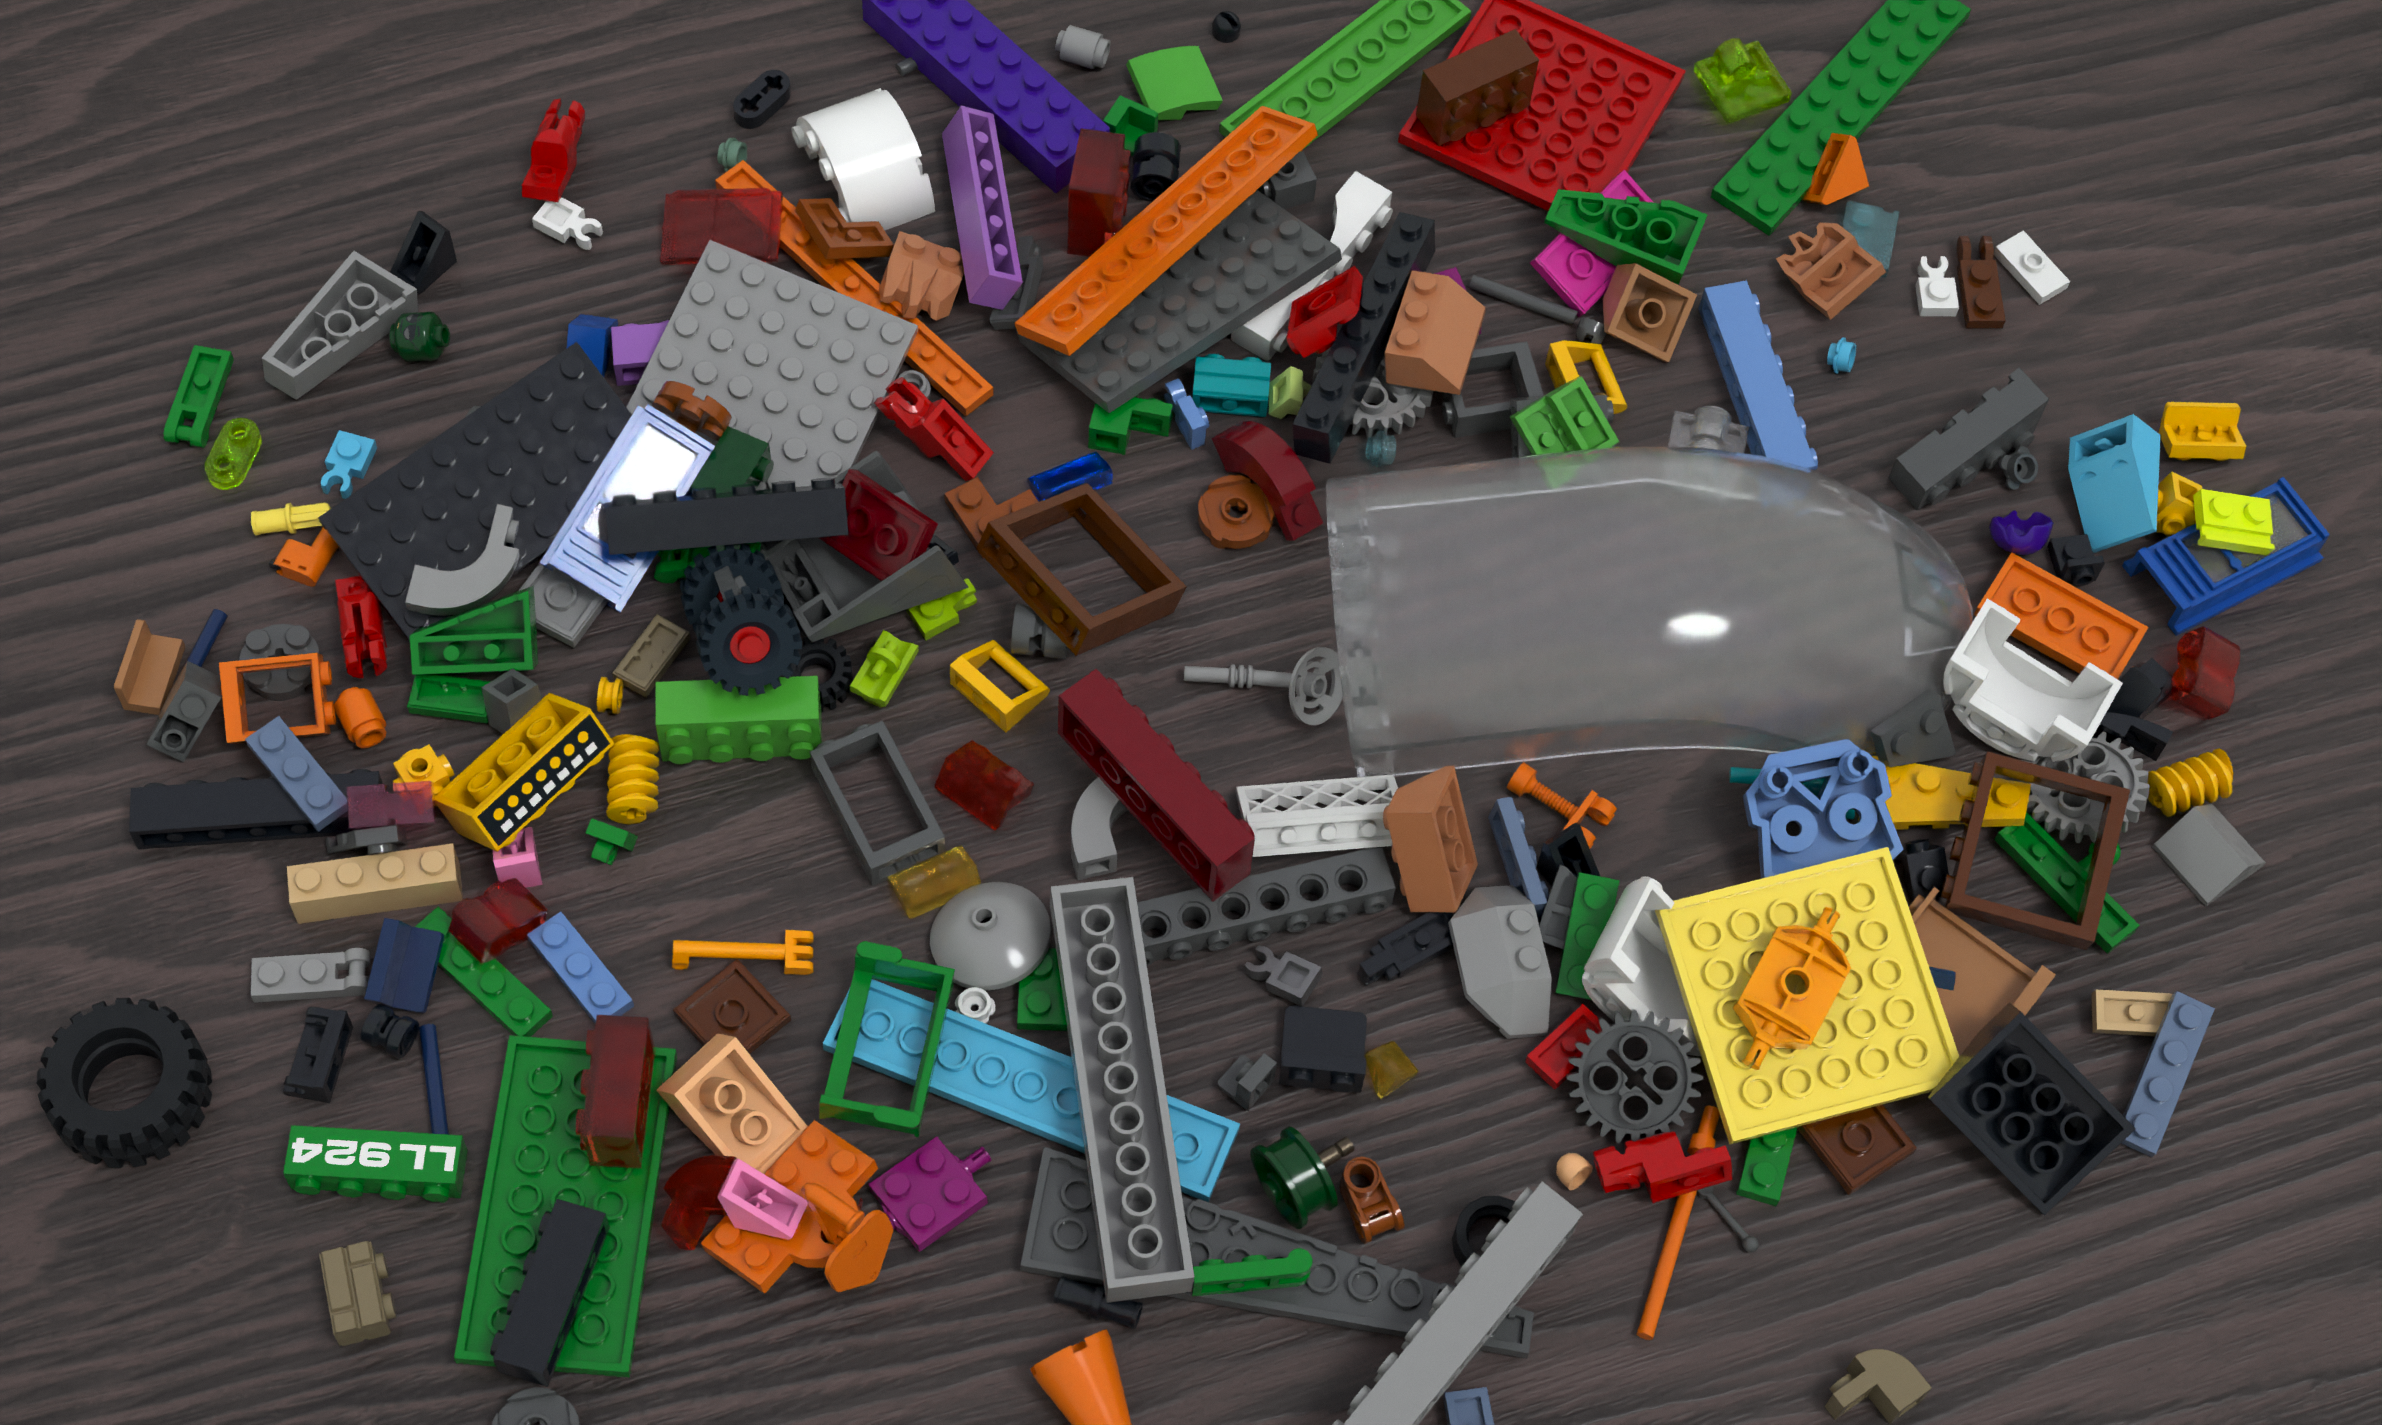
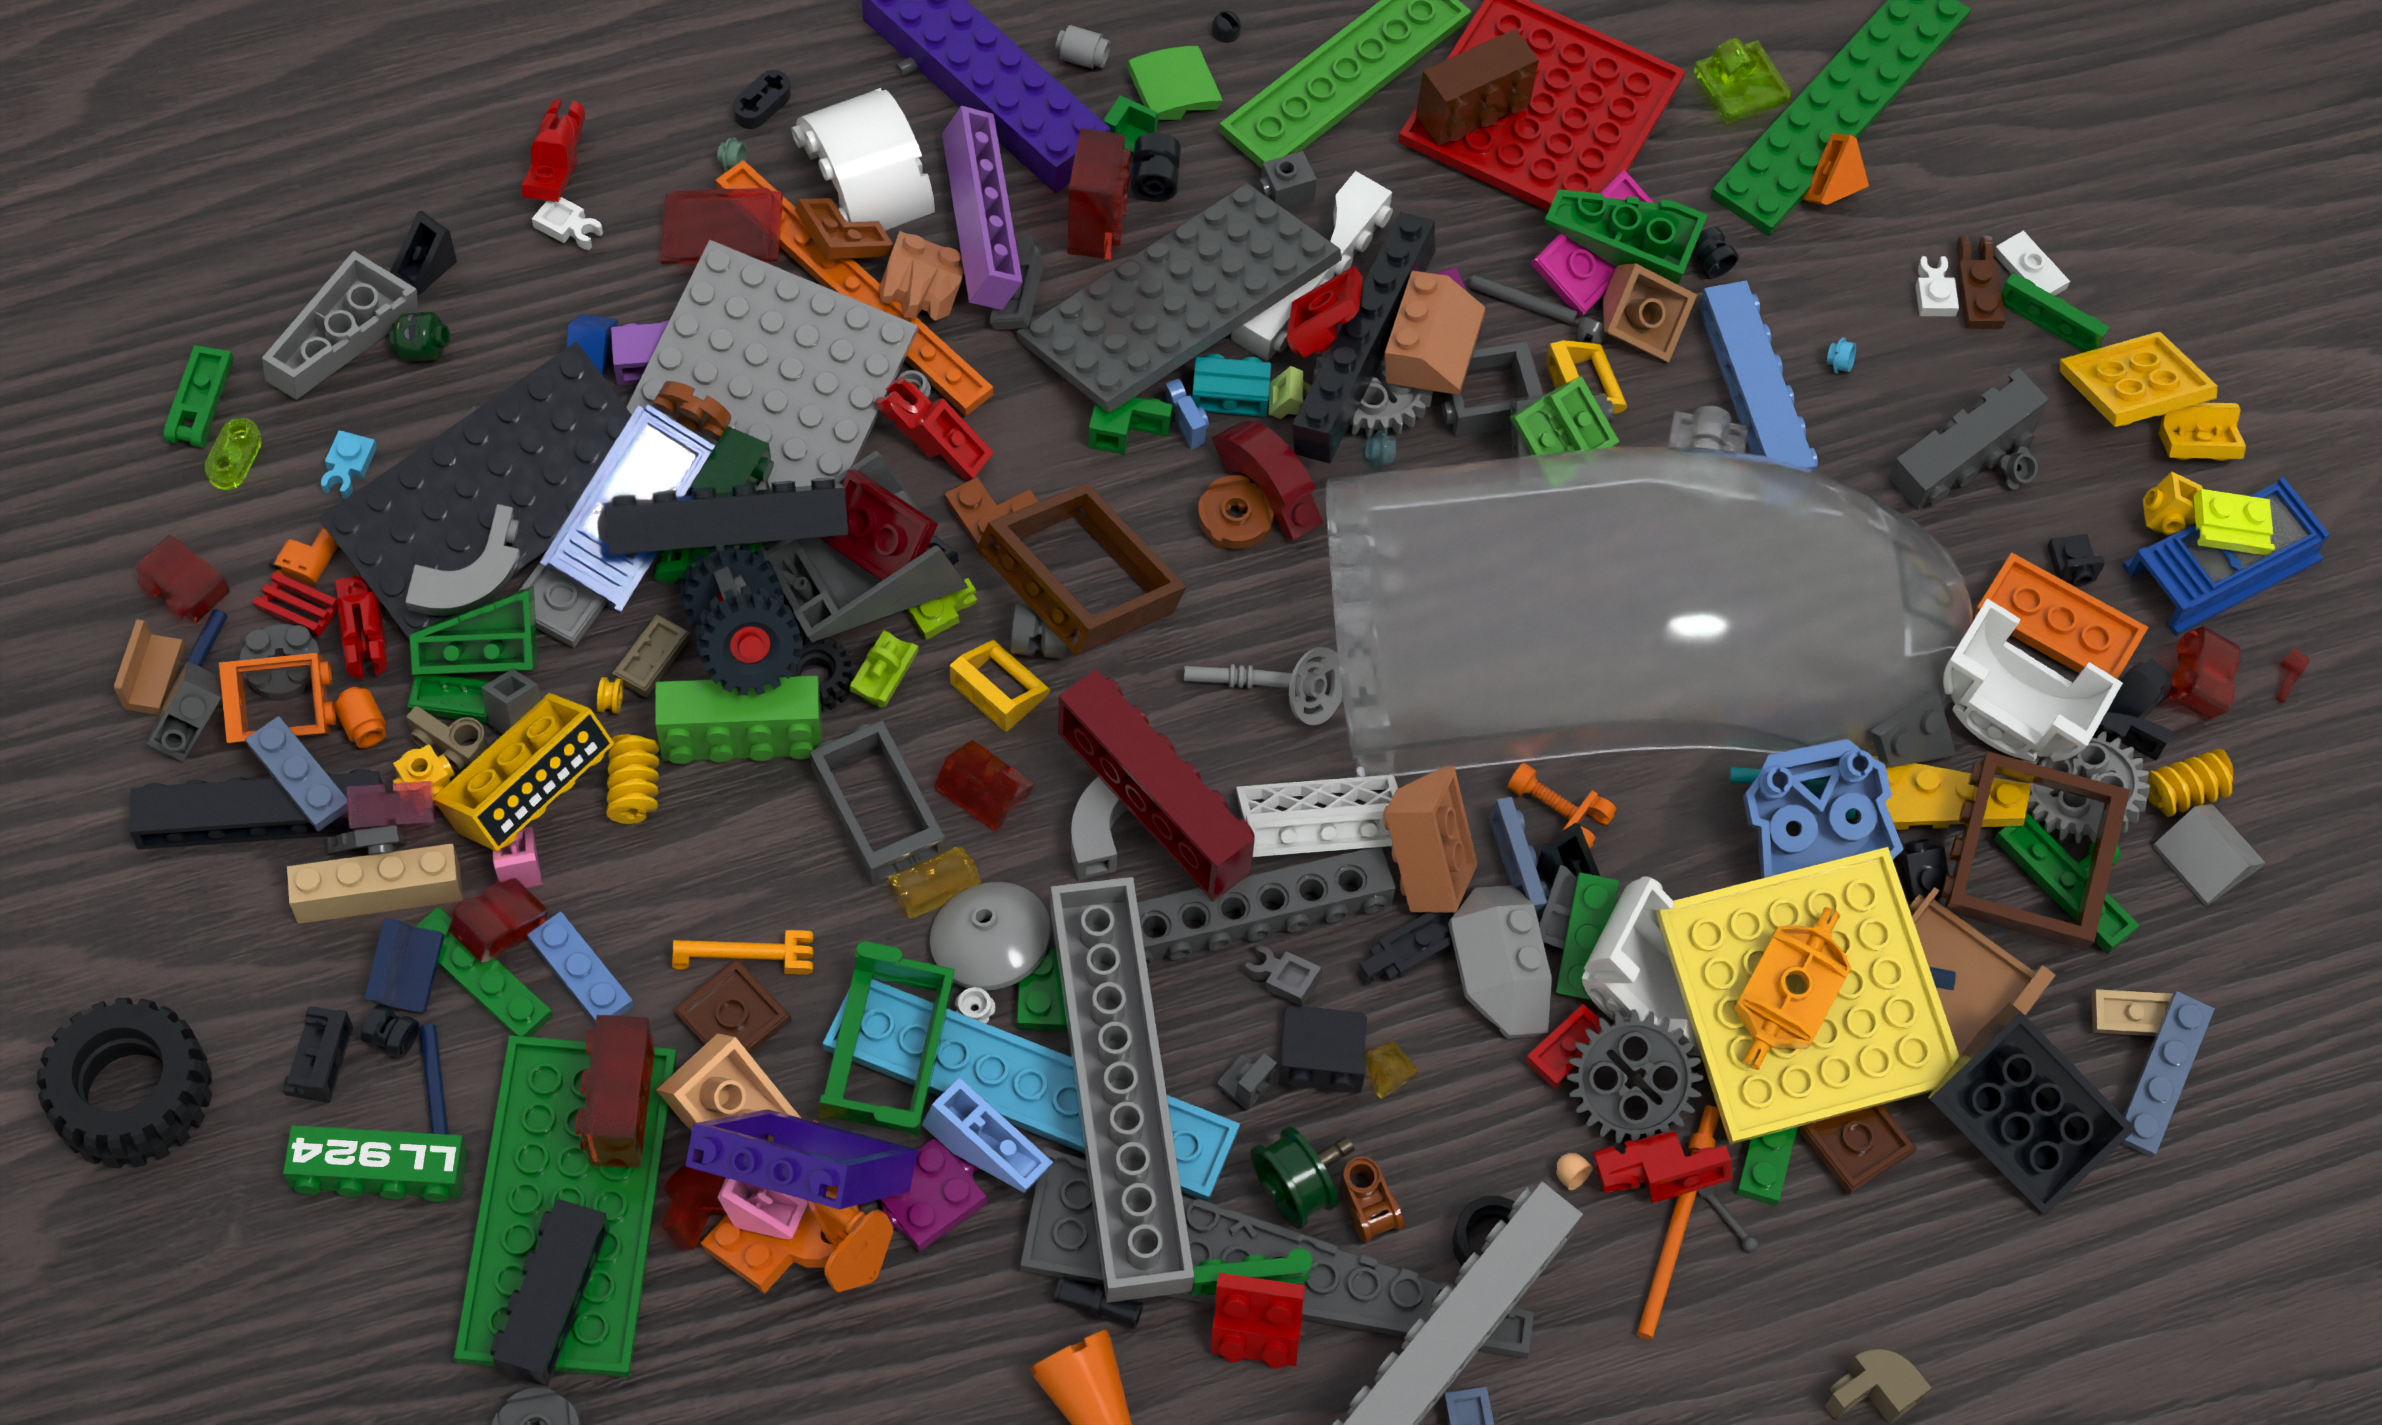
light yellow axle [251,502,331,536] -> none
light grey plate [251,948,370,1003] -> none
dark tan brick [319,1241,397,1346] -> none
green tile [586,818,638,865] -> none
orange plate [1014,106,1318,356] -> none
clear blue slope [1027,451,1113,502] -> none
nougat plate [1776,222,1886,320] -> none
clear light blue plate [1842,200,1899,278] -> none
dark purple hair [1989,510,2054,555] -> none
medium azure slope [2068,414,2161,553] -> none
none -> clear red brick [134,535,230,623]
none -> red tile [252,571,338,637]
none -> dark tan plate [406,705,489,771]
none -> dark purple window [685,1109,918,1209]
none -> light blue slope [922,1077,1053,1193]
none -> red plate [1211,1272,1305,1369]
none -> black wheel [1692,226,1739,278]
none -> green plate [2001,273,2110,352]
none -> yellow plate [2059,331,2218,427]
none -> clear red hand [2276,648,2309,703]

